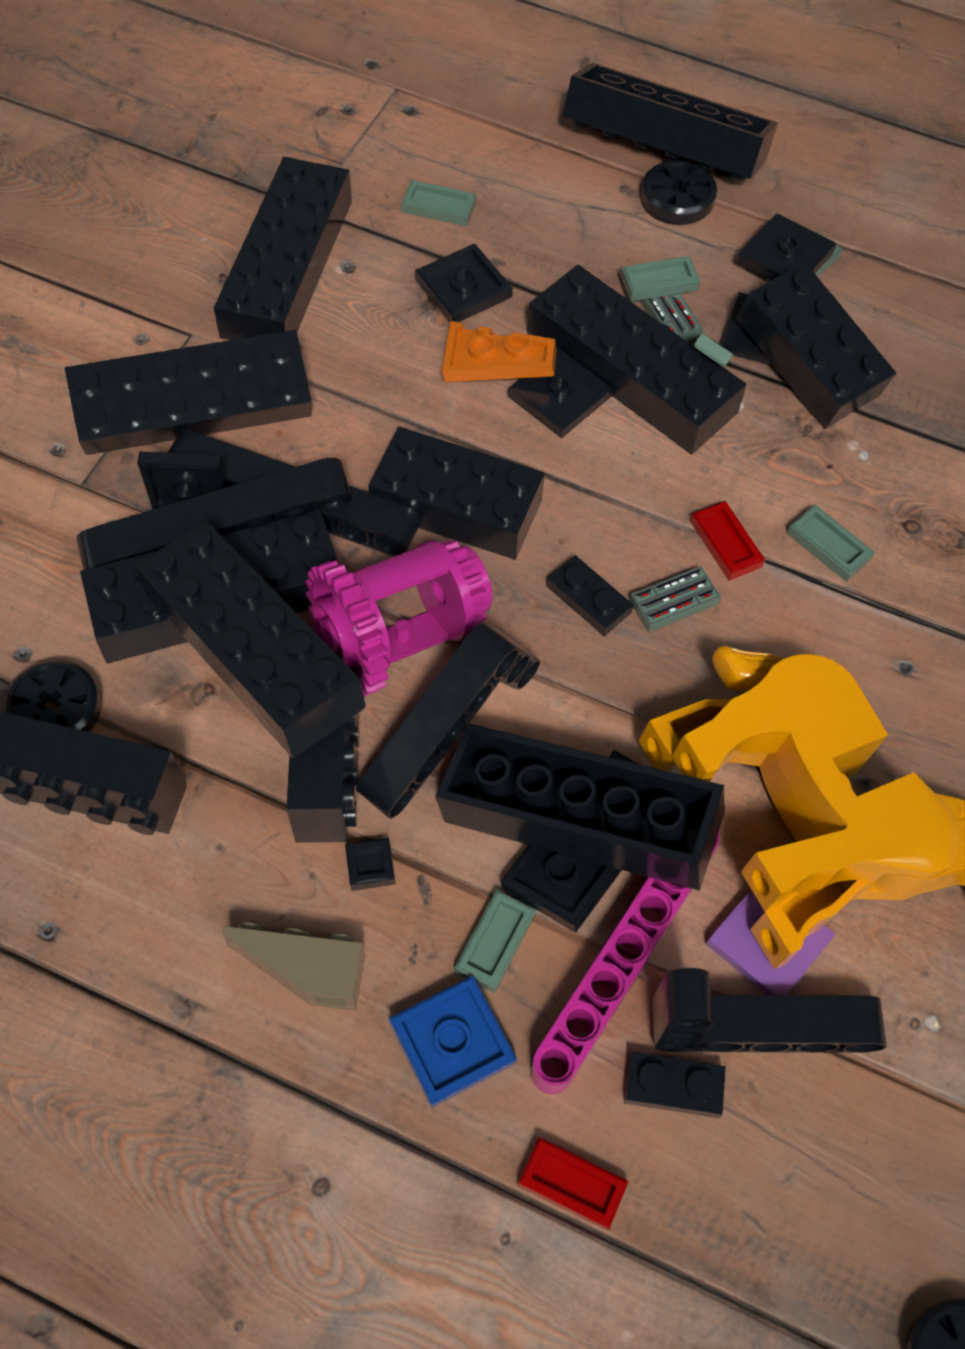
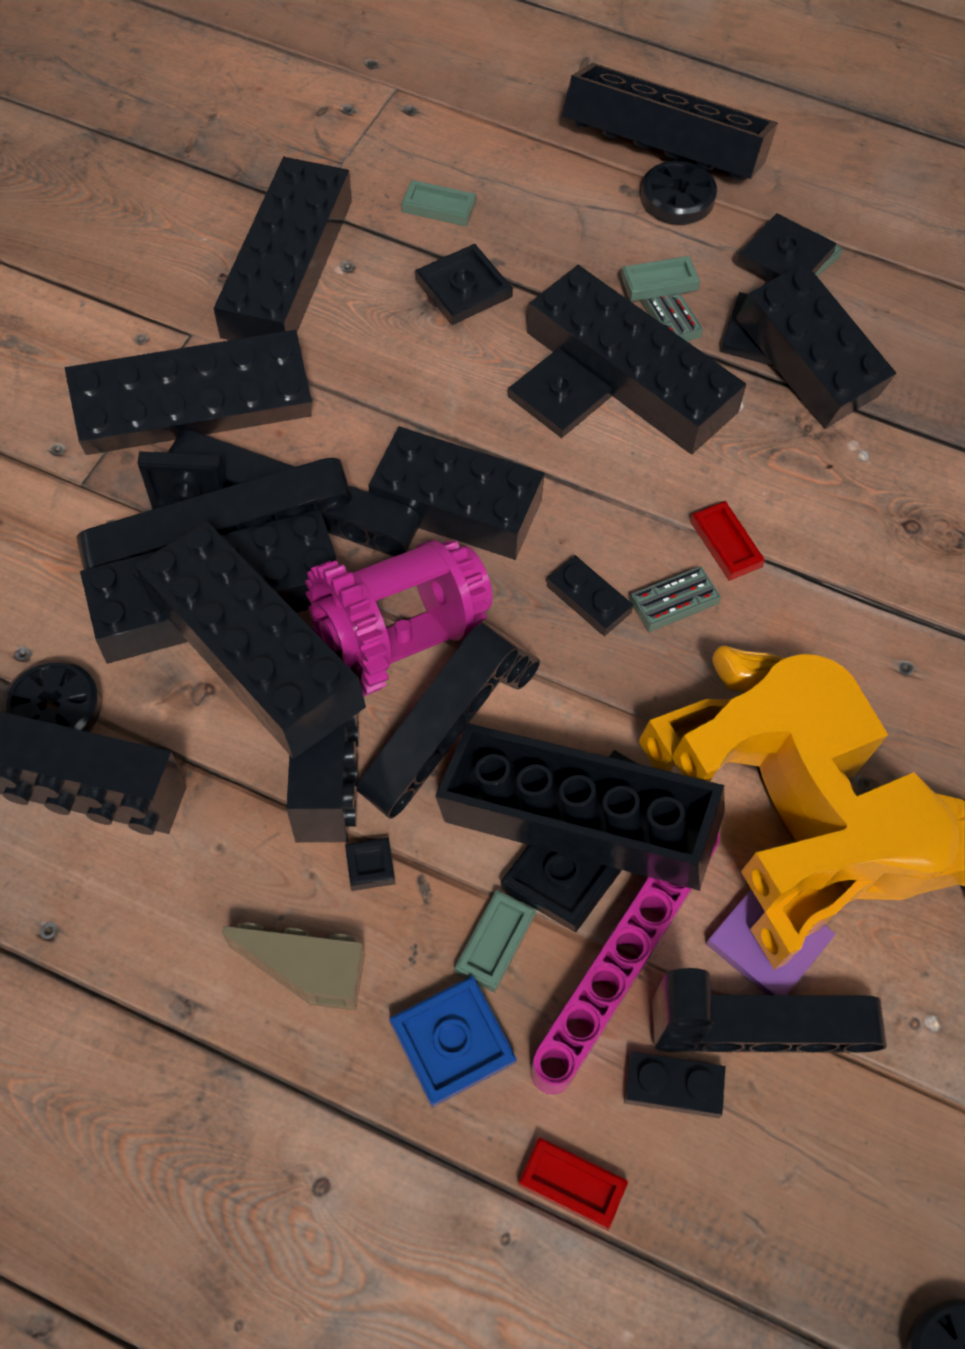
orange wing [442,321,557,382] -> none
sand green tile [694,333,733,366] -> none
sand green tile [787,505,875,582] -> none

